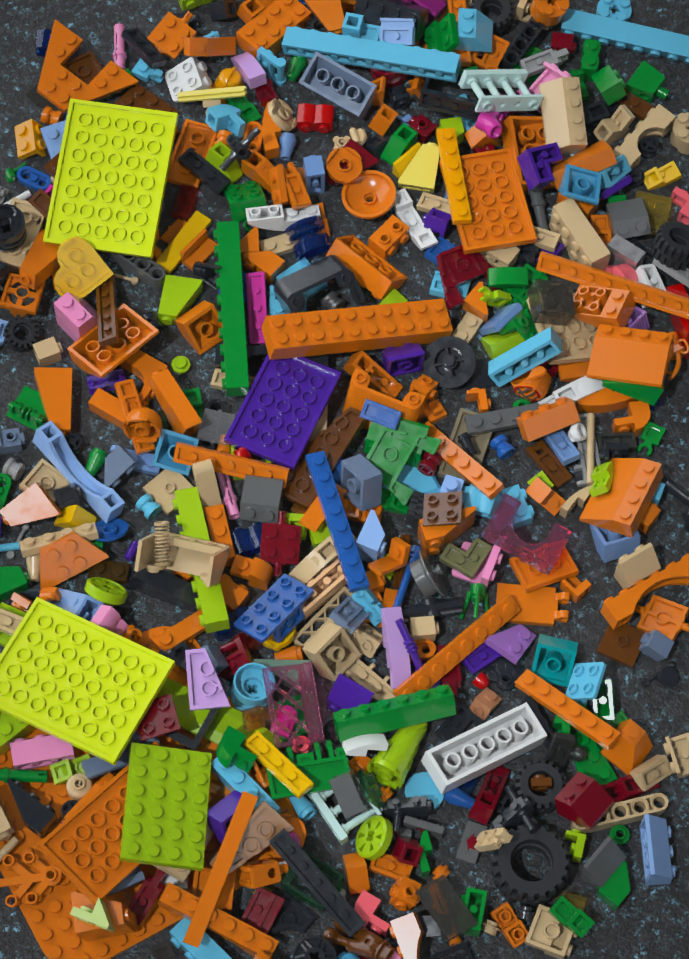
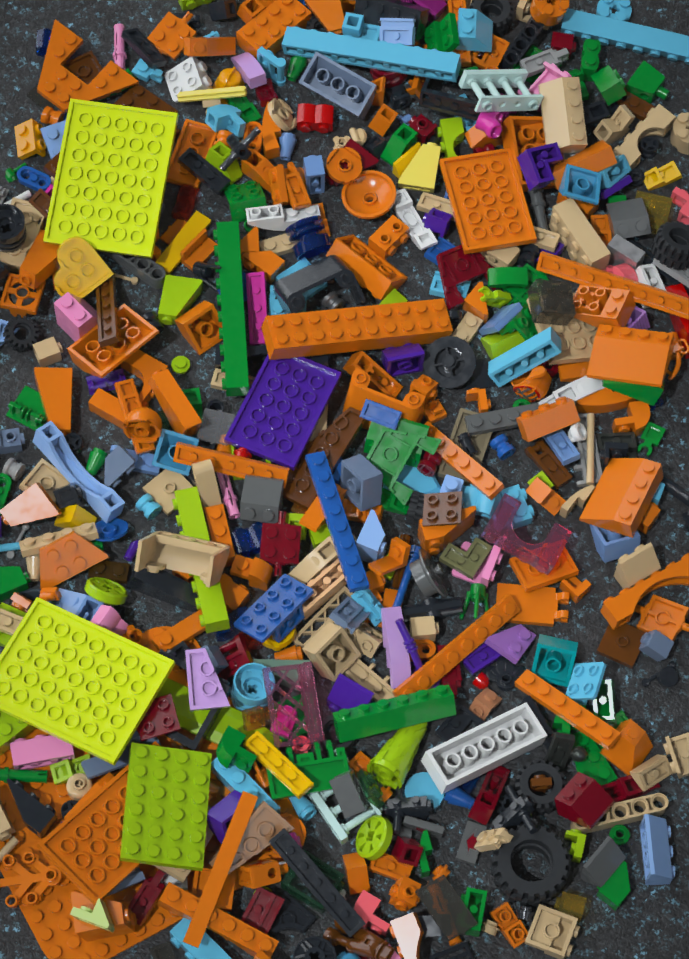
tan piece [154,521,170,566] -> none
white slope [342,734,388,757] -> none
light orange plate [436,128,472,225] -> none
green slope [547,895,595,938] -> none
lime slope [589,461,614,497] -> none

